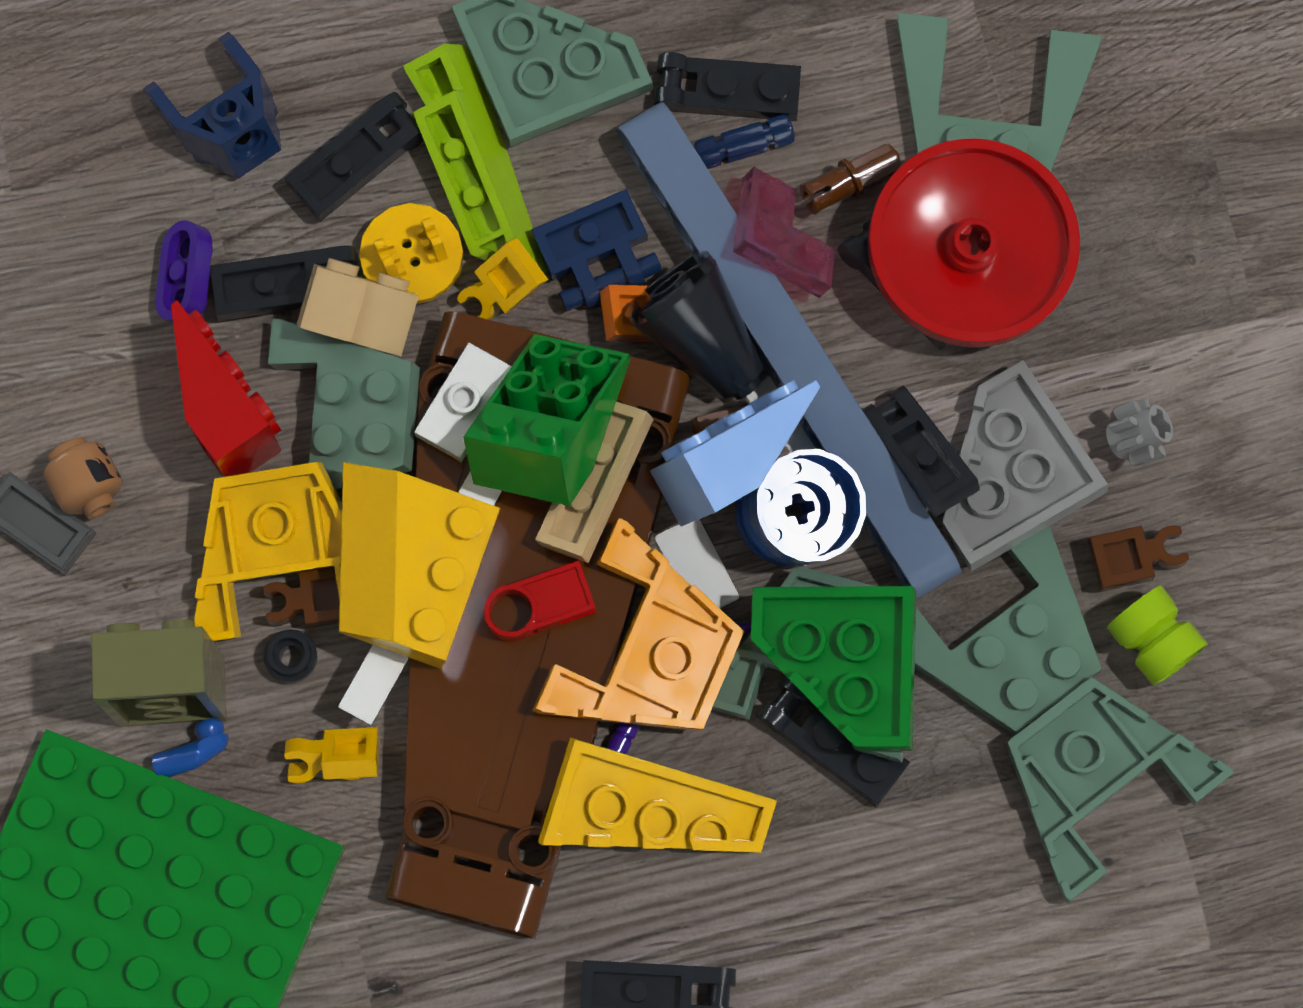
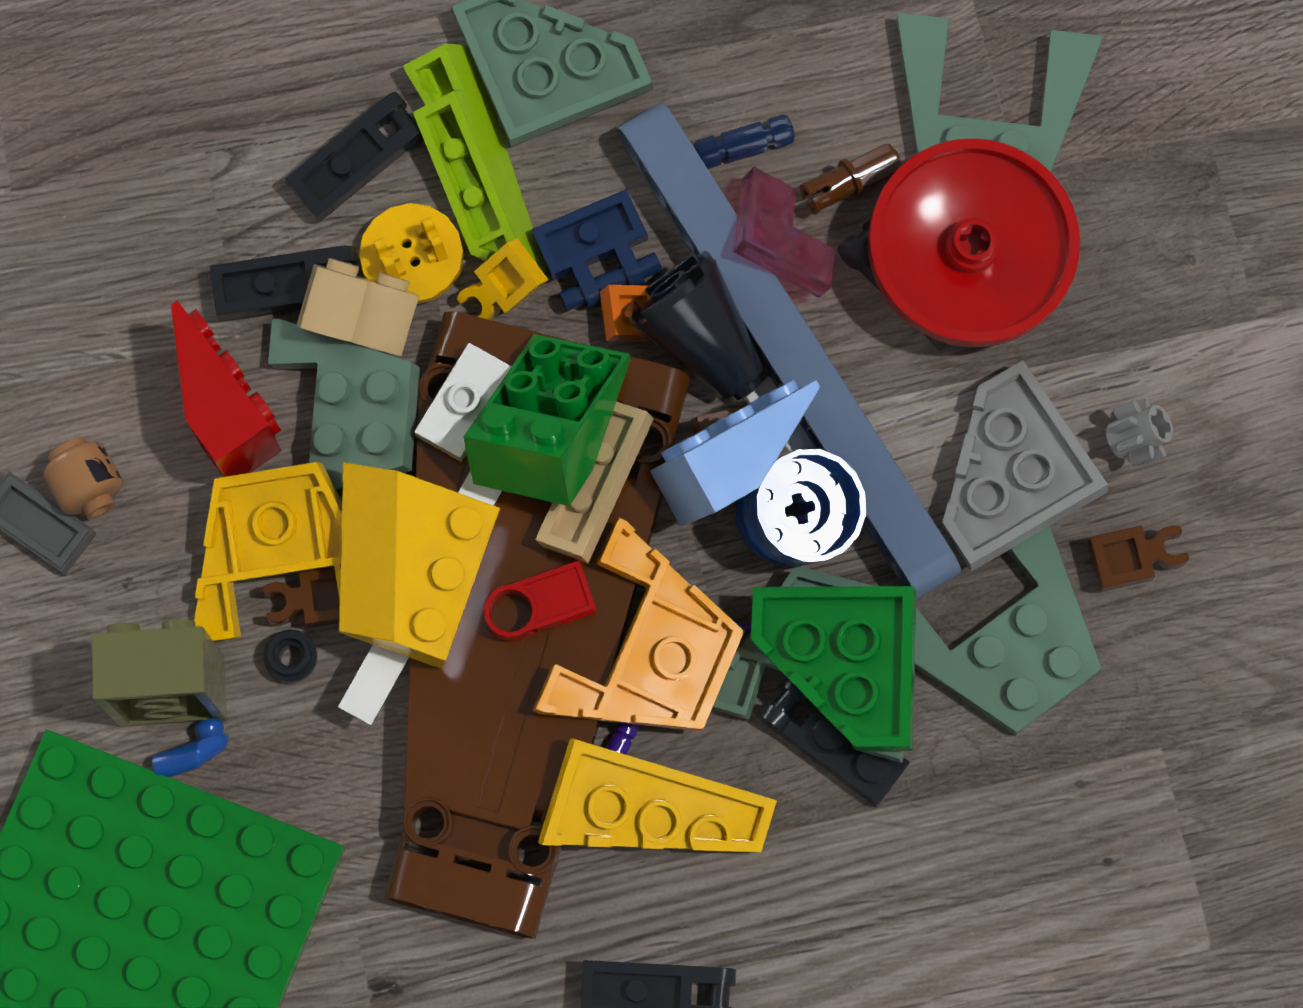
dark blue piece [143,32,281,179] -> none
dark purple plate [155,220,213,323] -> none
yellow plate [284,727,380,783] -> none
black plate [654,52,801,121] -> none
white sticker [655,519,739,608] -> none
black plate [862,385,980,517] -> none
sand green wing [1006,677,1234,904] -> none
lime wheel [1106,585,1209,687] -> none

